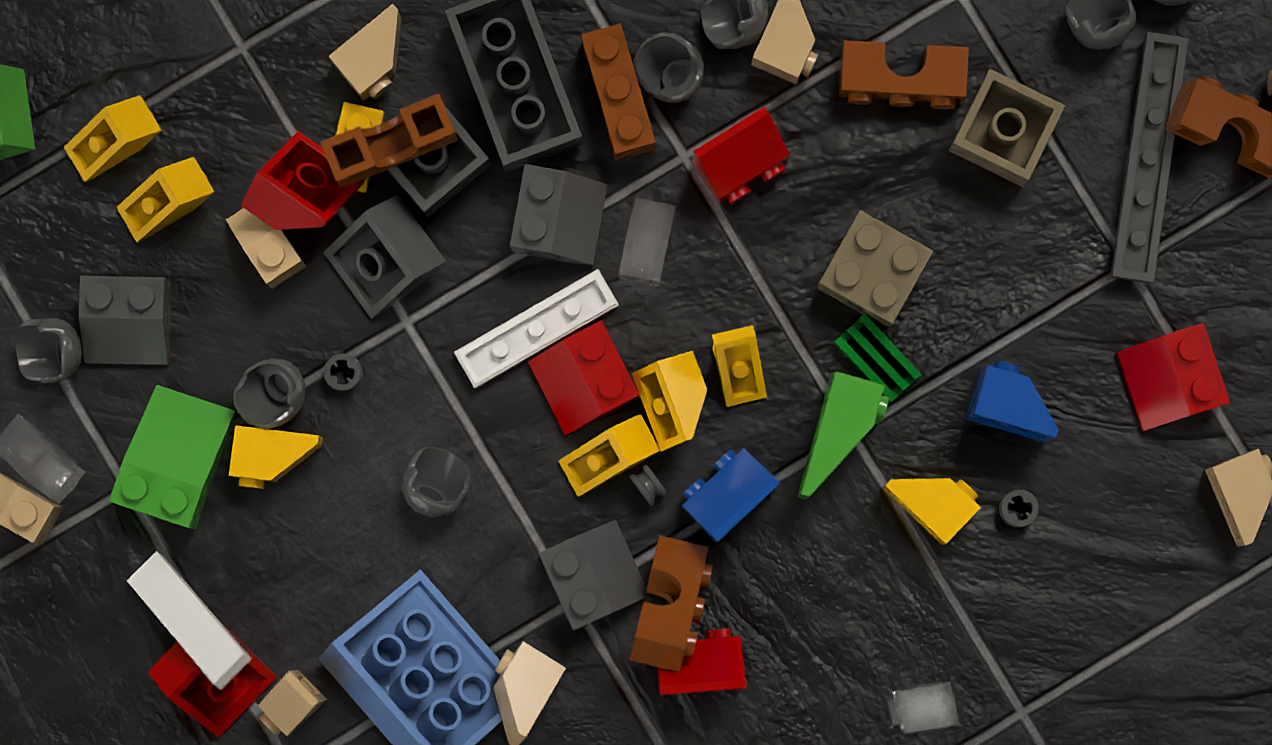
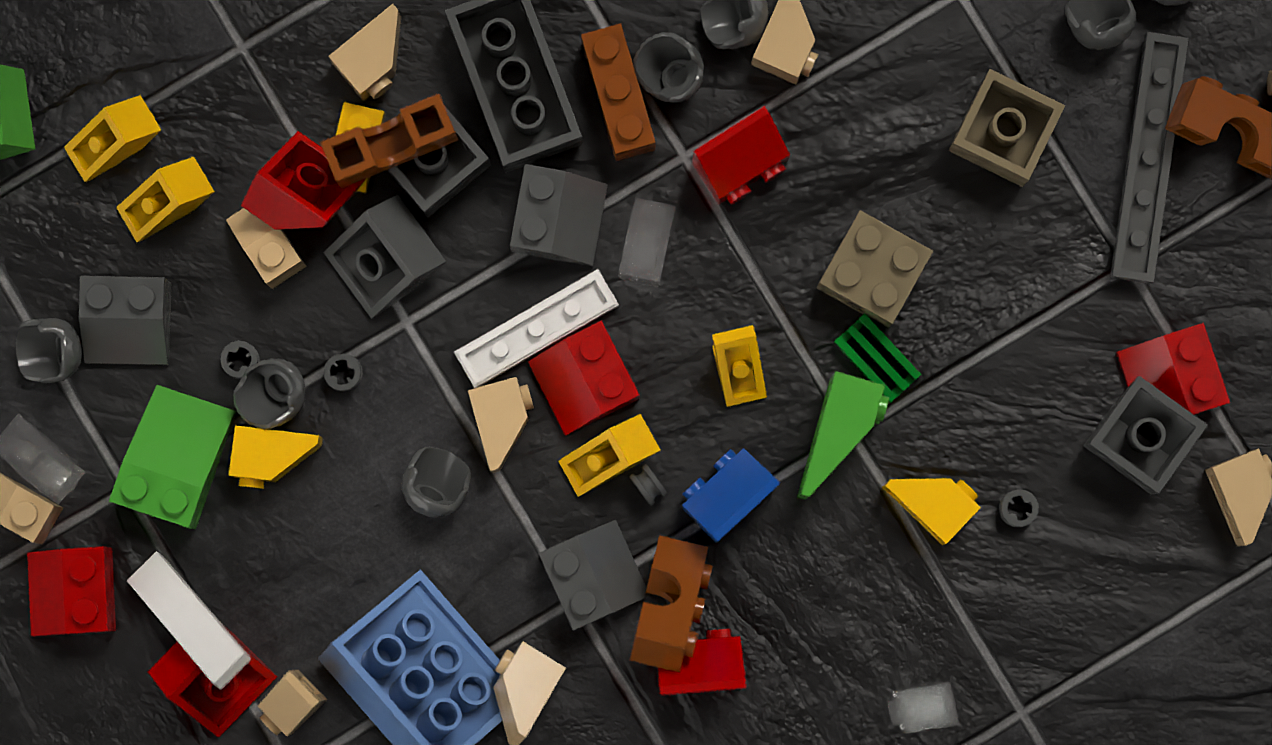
yellow slope [632,351,707,451] -> none
dark orange arch [839,40,969,109] -> none
blue slope [965,361,1059,443] -> none
none -> red slope [27,546,116,636]
none -> dark grey bush [220,341,260,379]
none -> tan slope [468,377,534,473]
none -> dark grey slope [1083,376,1208,495]

